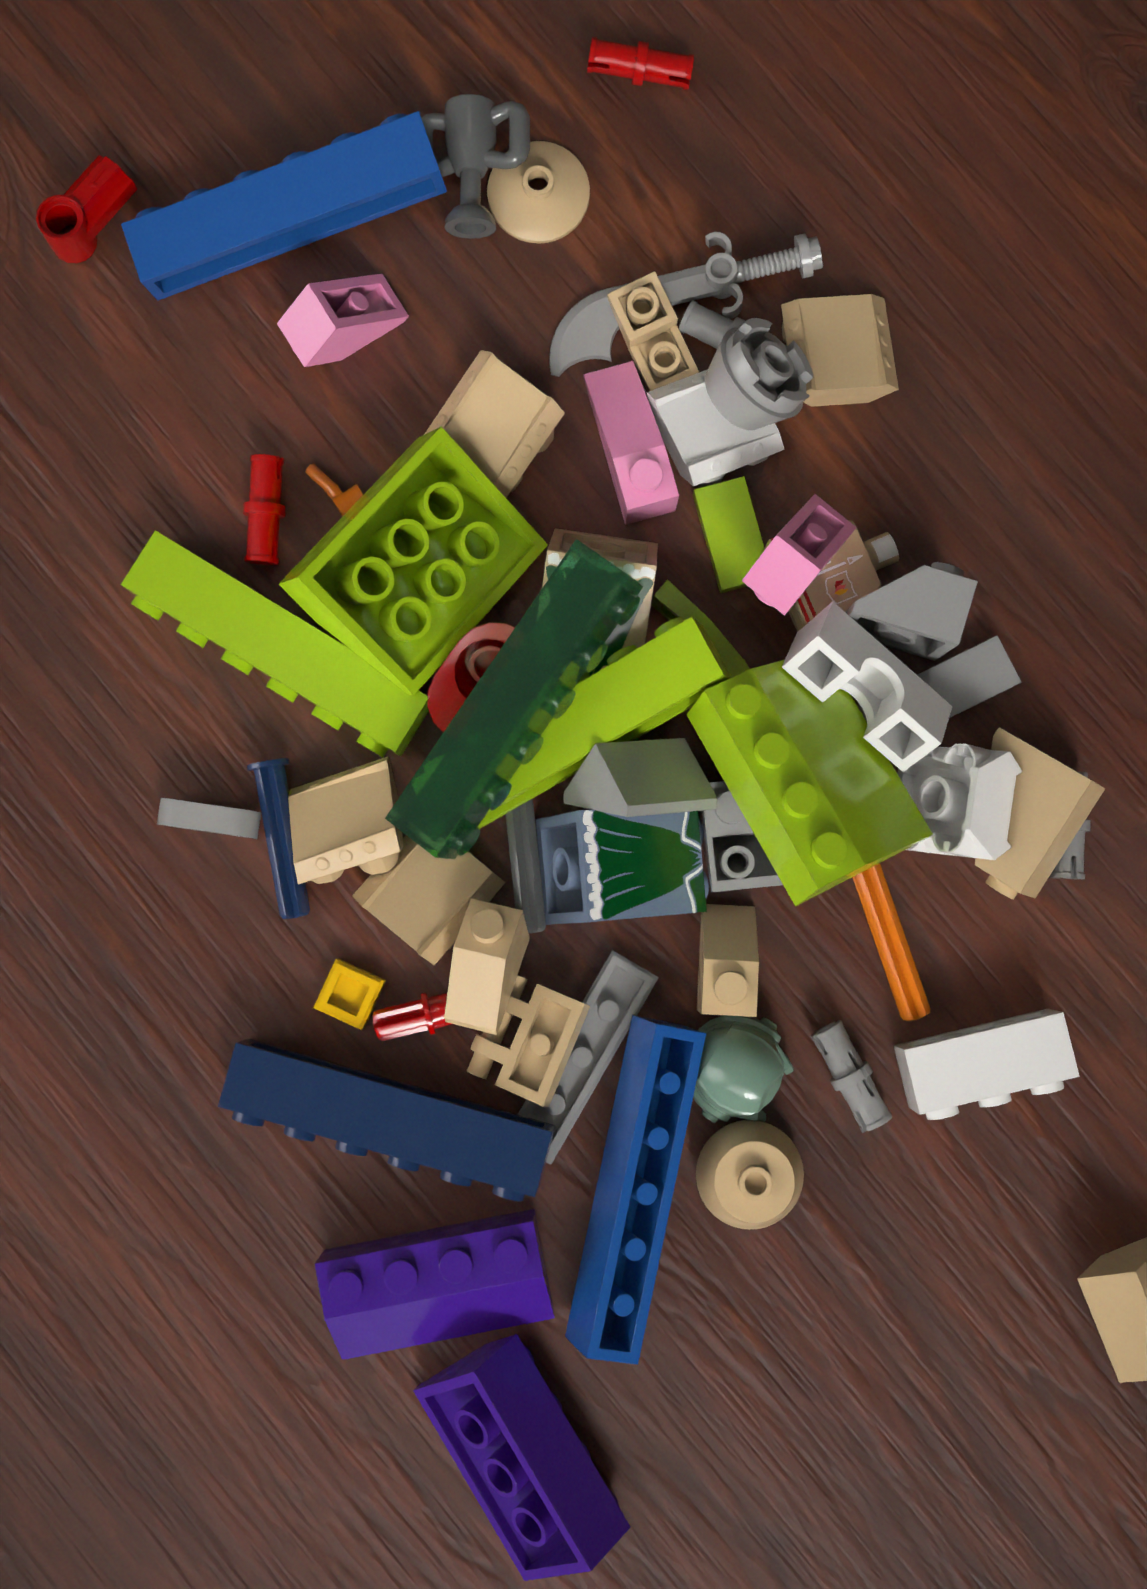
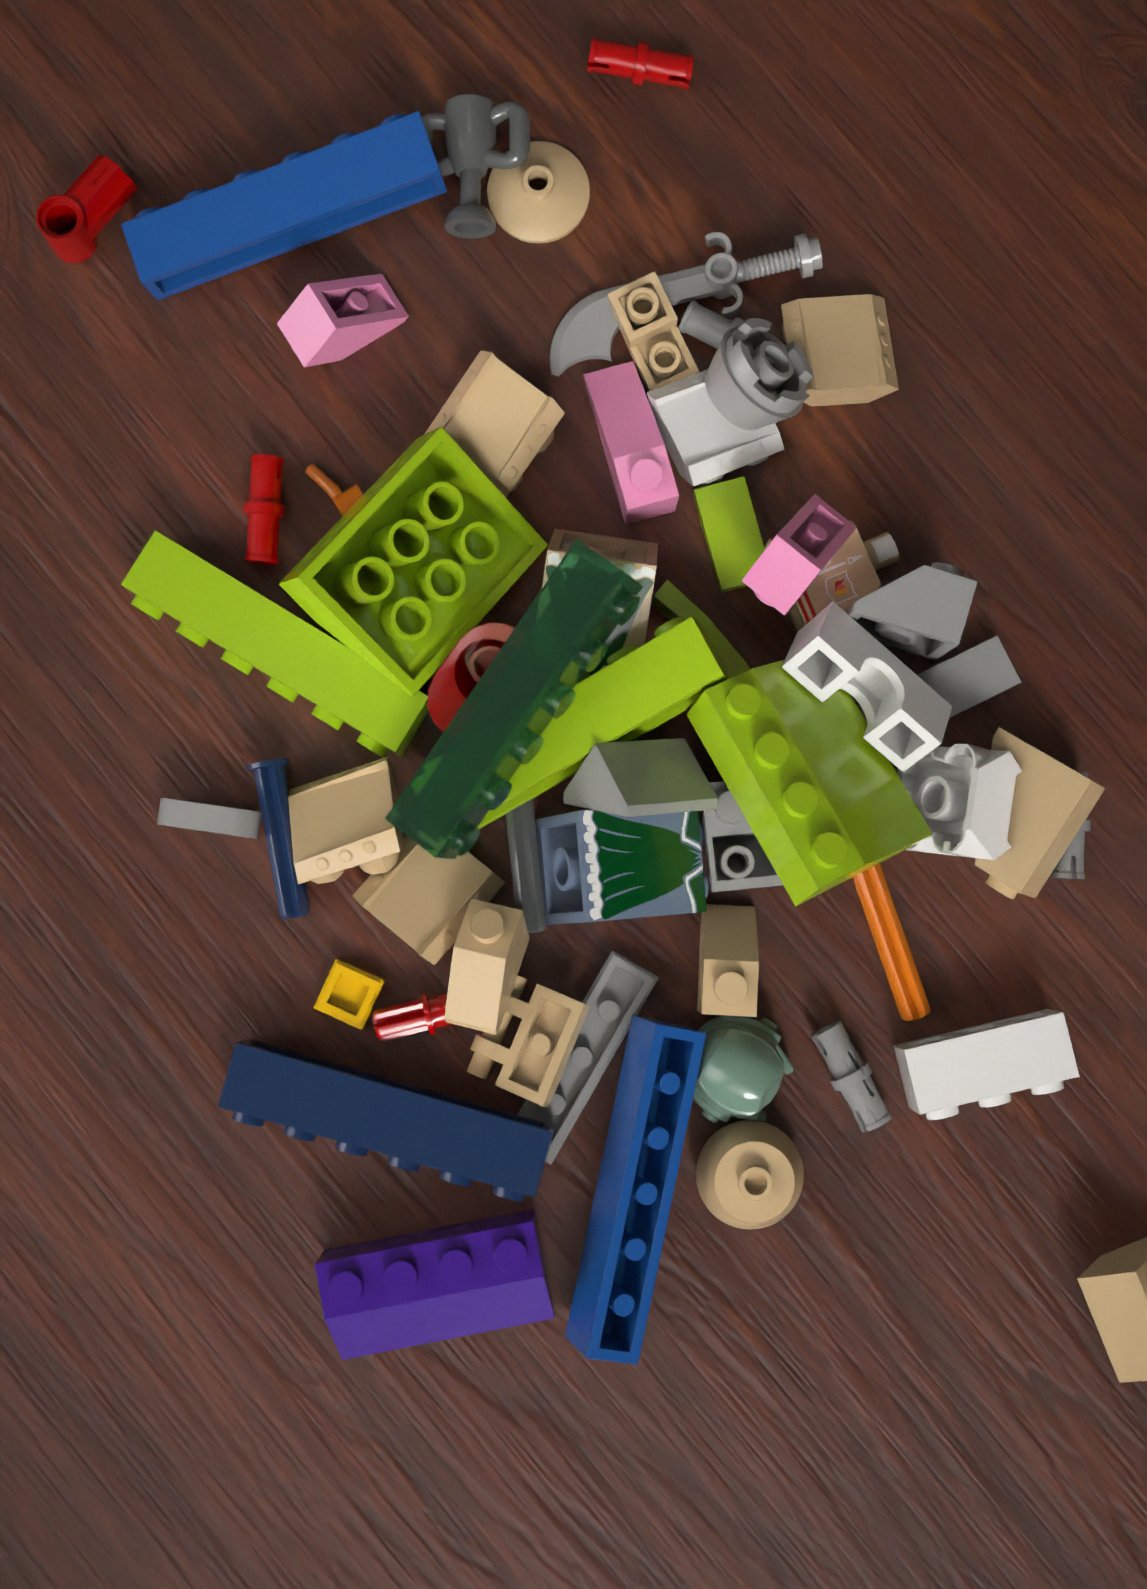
dark purple slope [413,1334,631,1581] -> none

